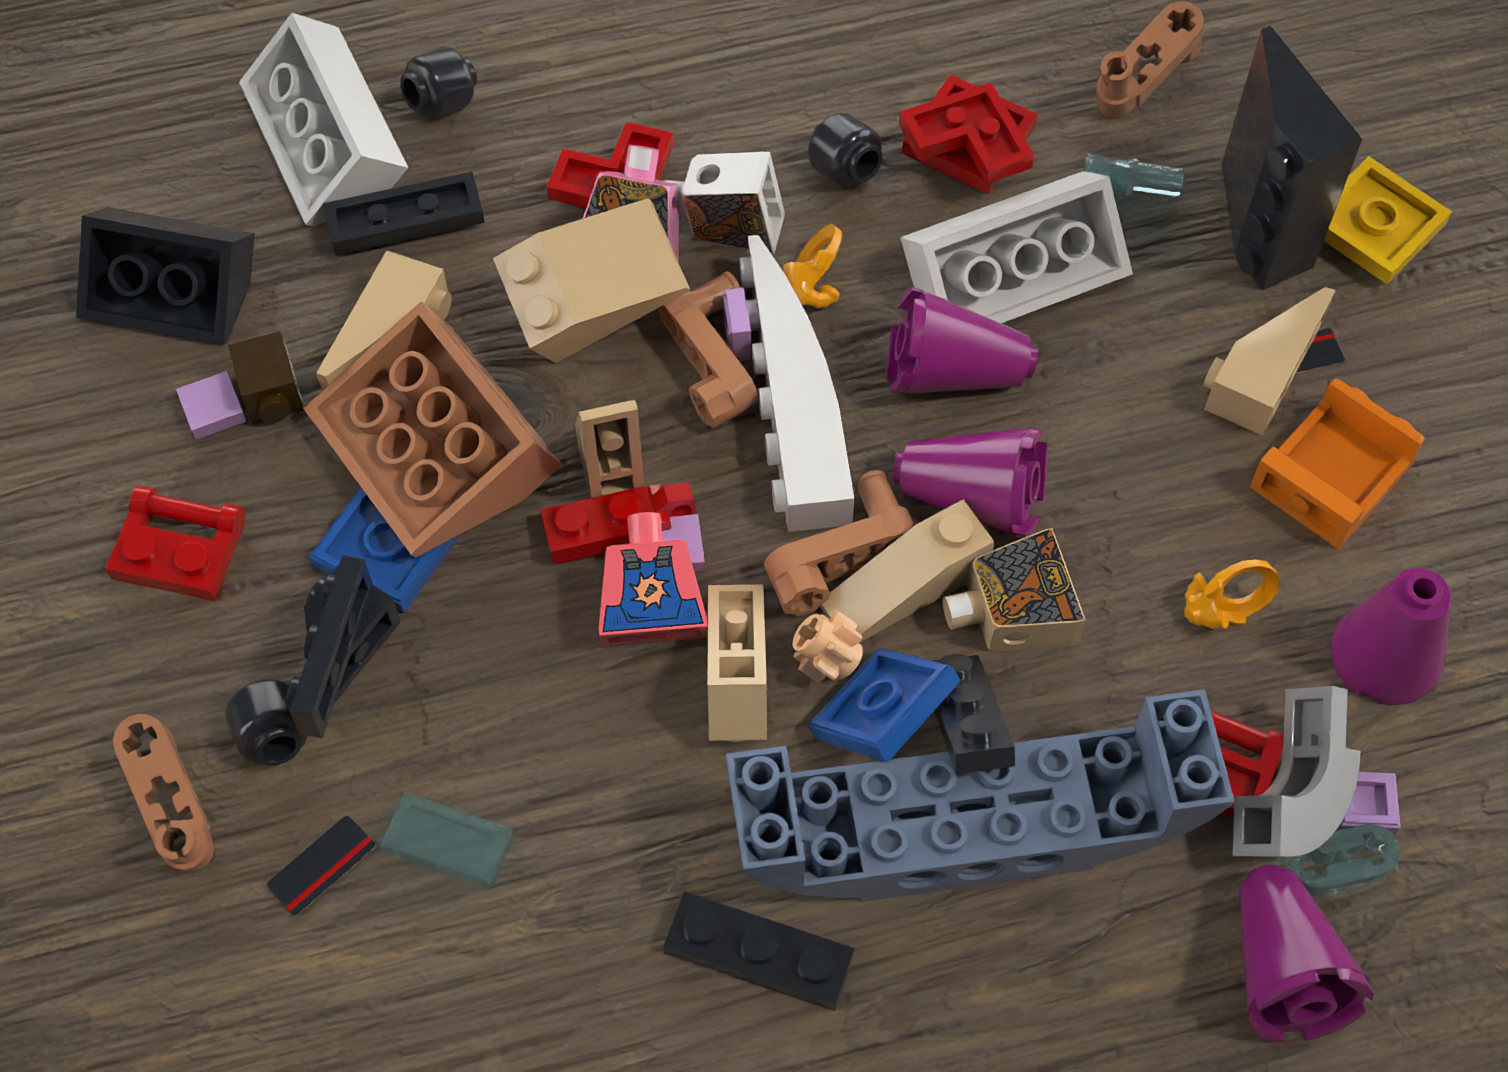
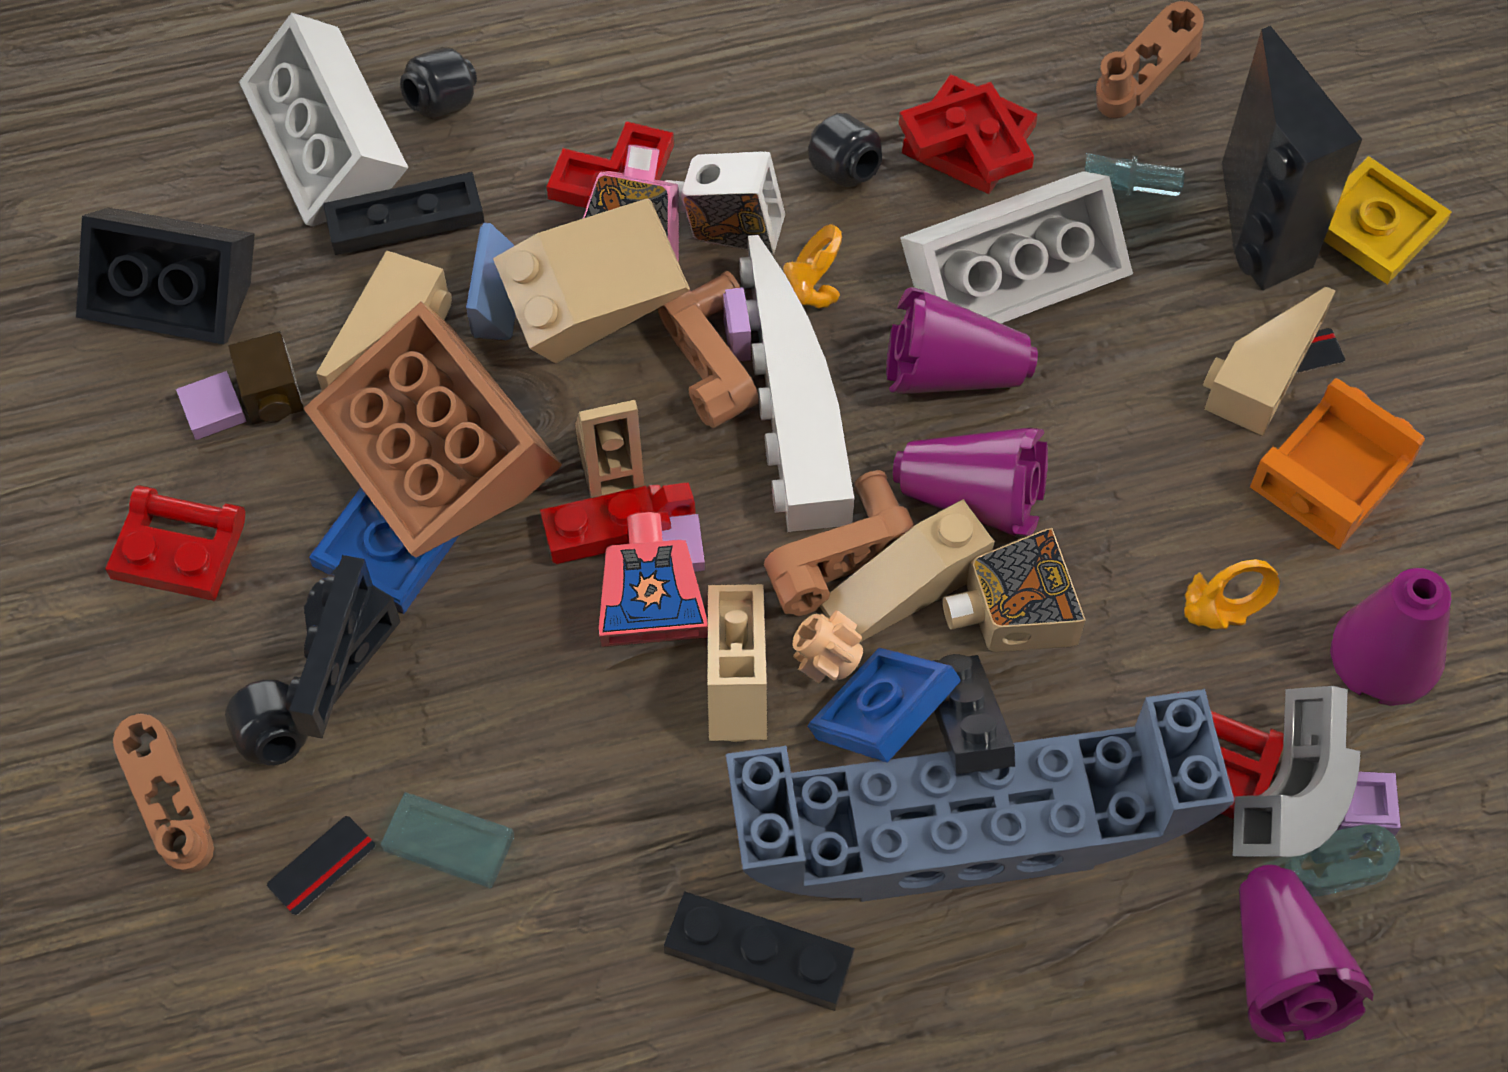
none -> medium blue slope [466,223,516,340]

